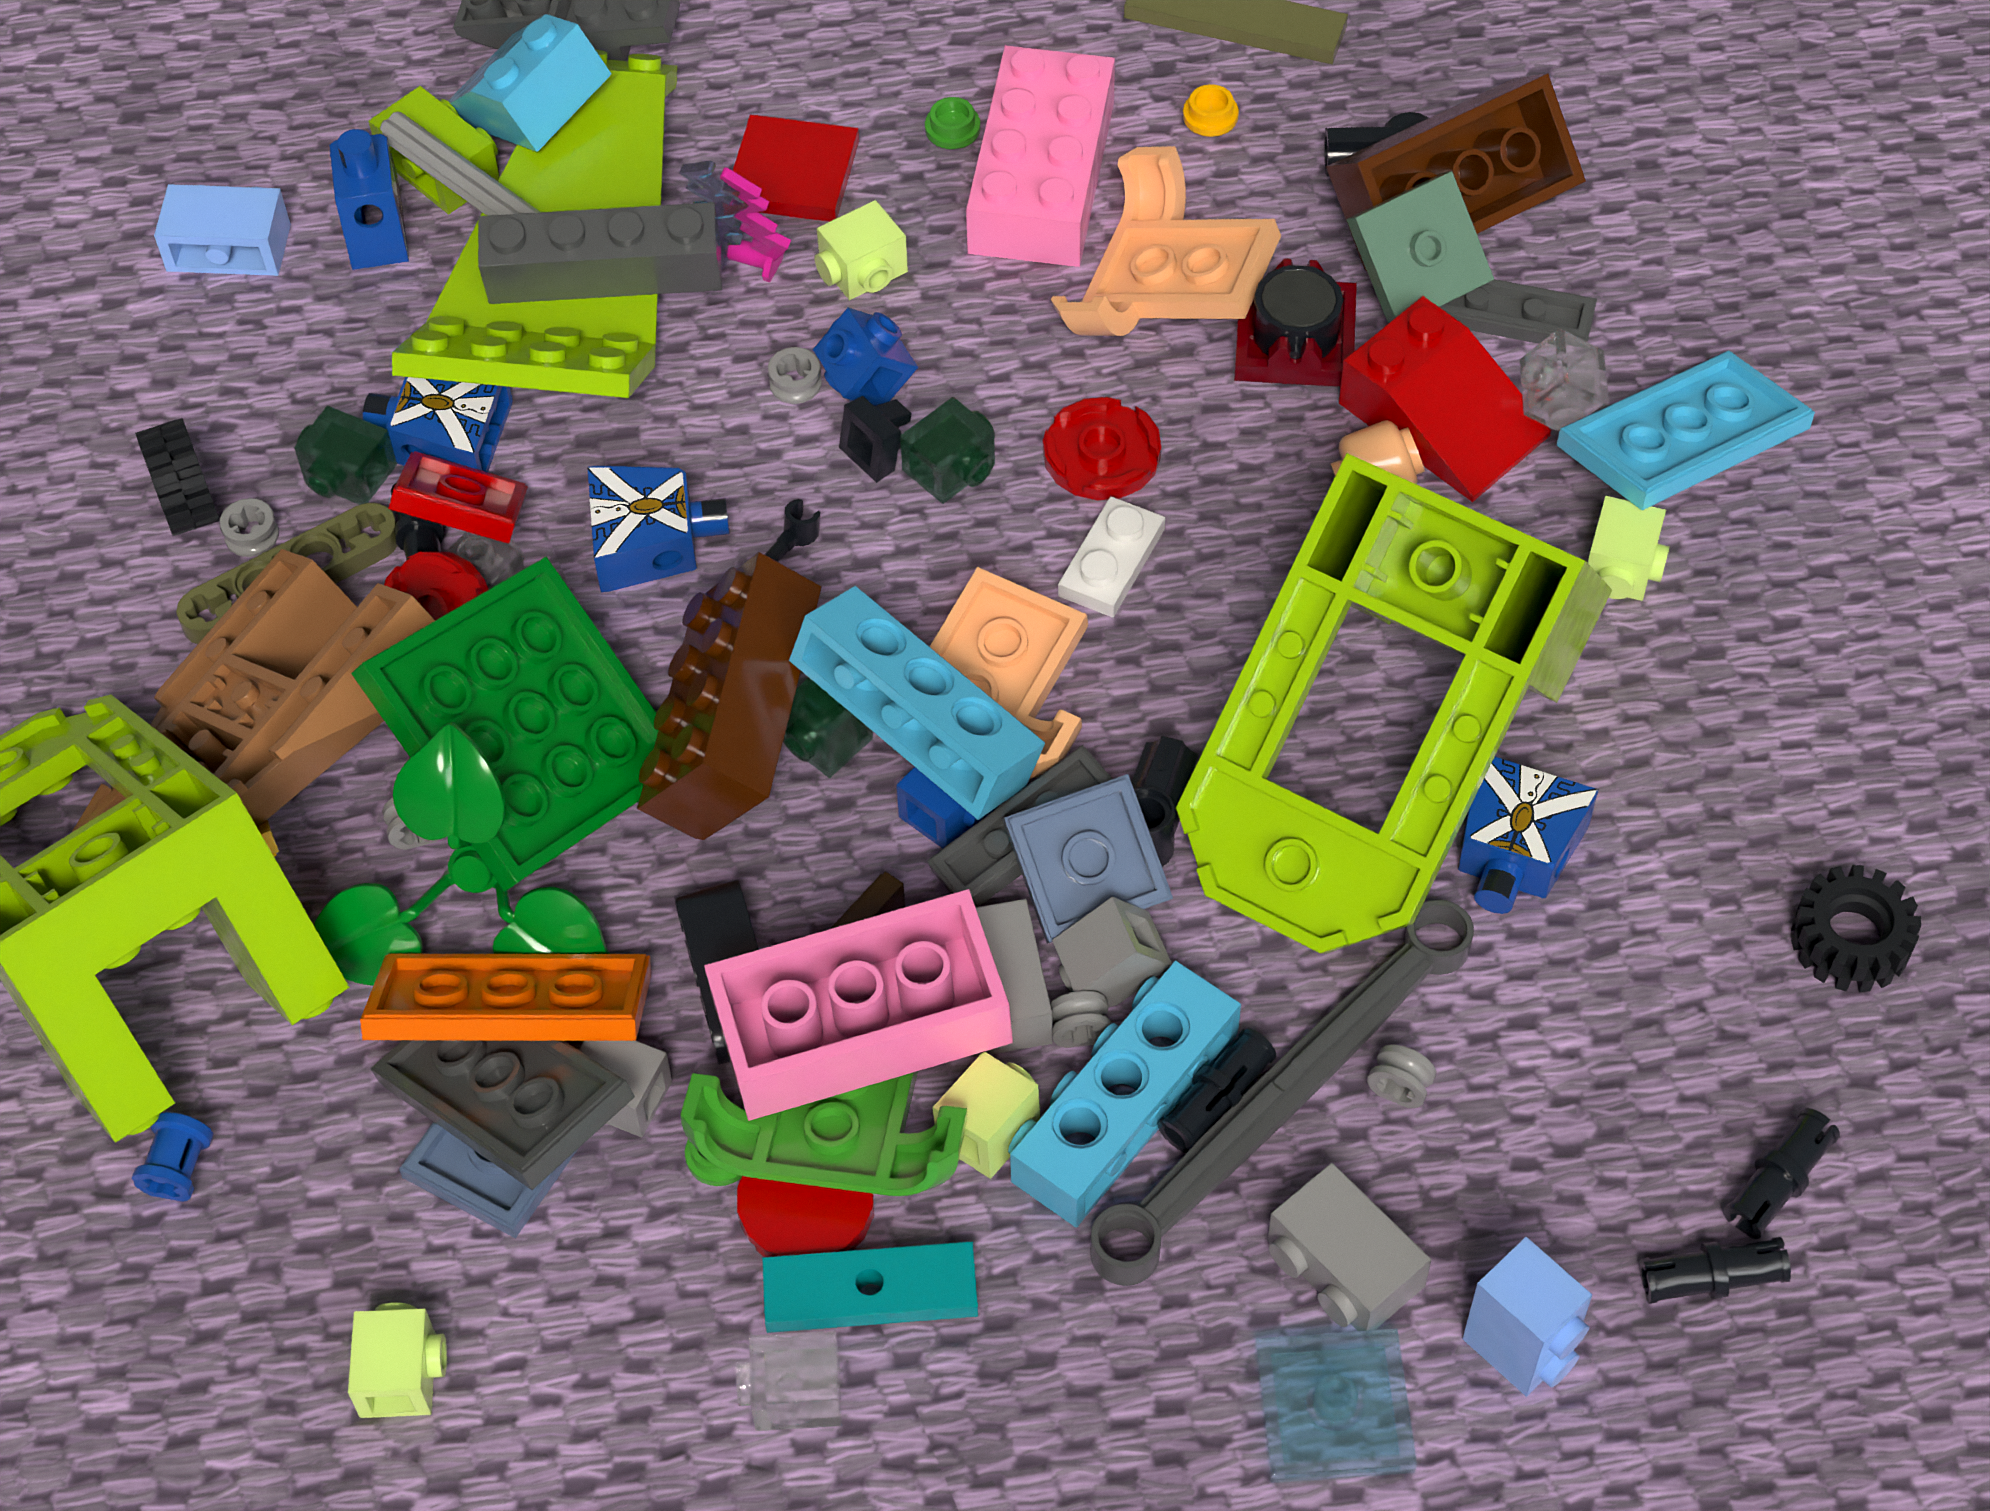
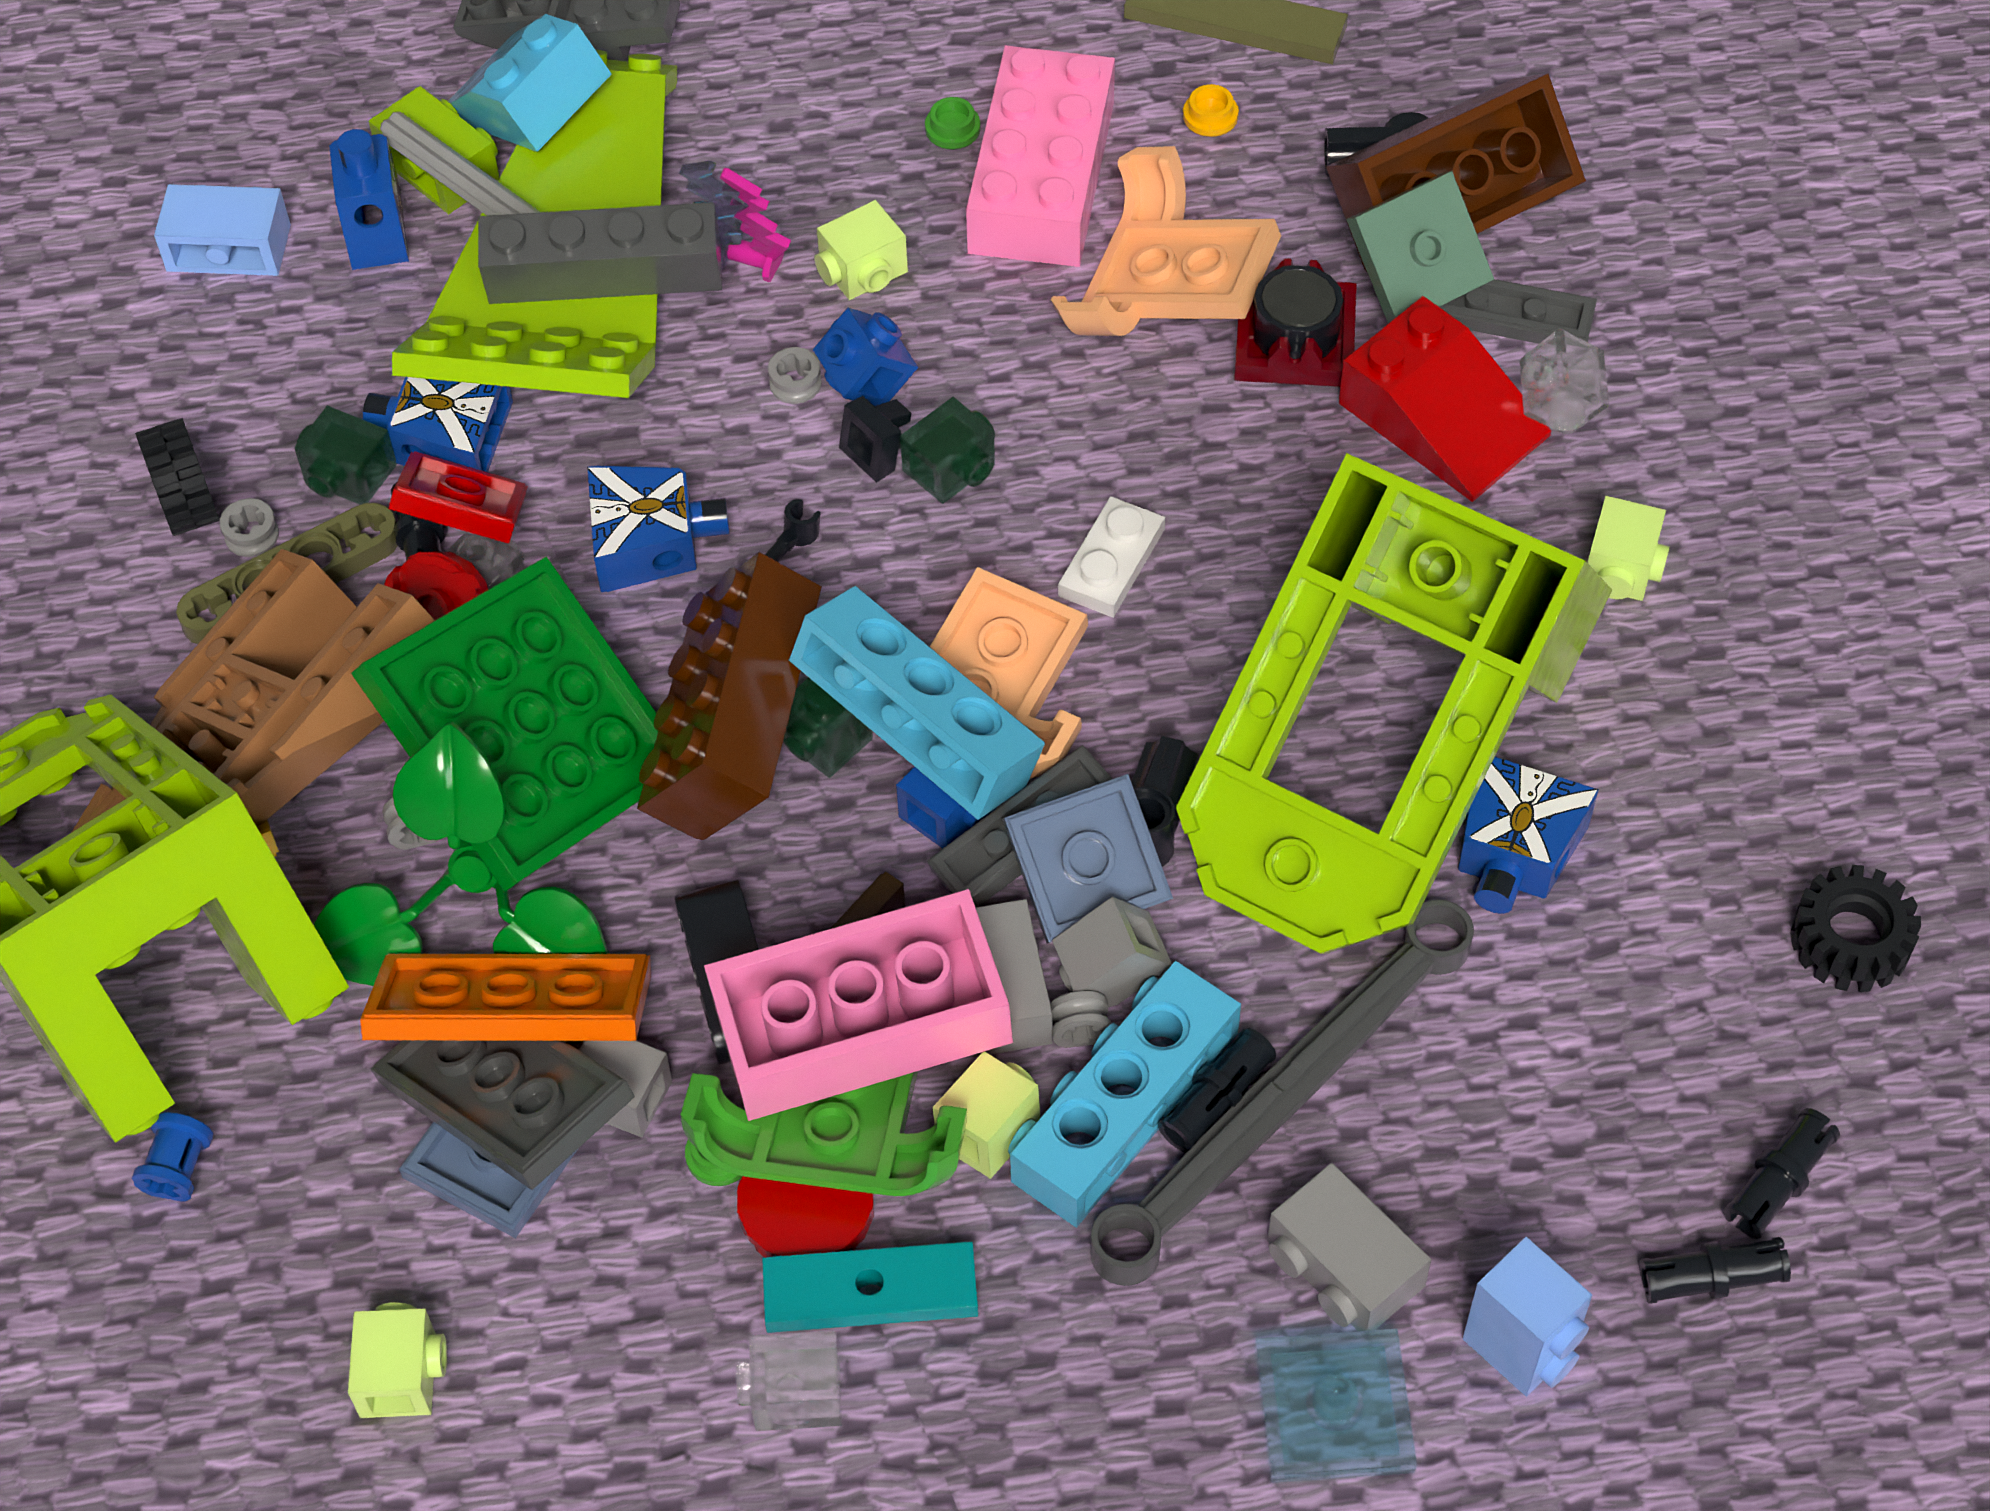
red tile [725,114,859,222] -> none
red tile [1043,397,1162,501] -> none
light nougat head [1331,420,1425,484] -> none
light grey bush [1367,1044,1437,1108] -> none
medium azure tile [1556,350,1815,510] -> none

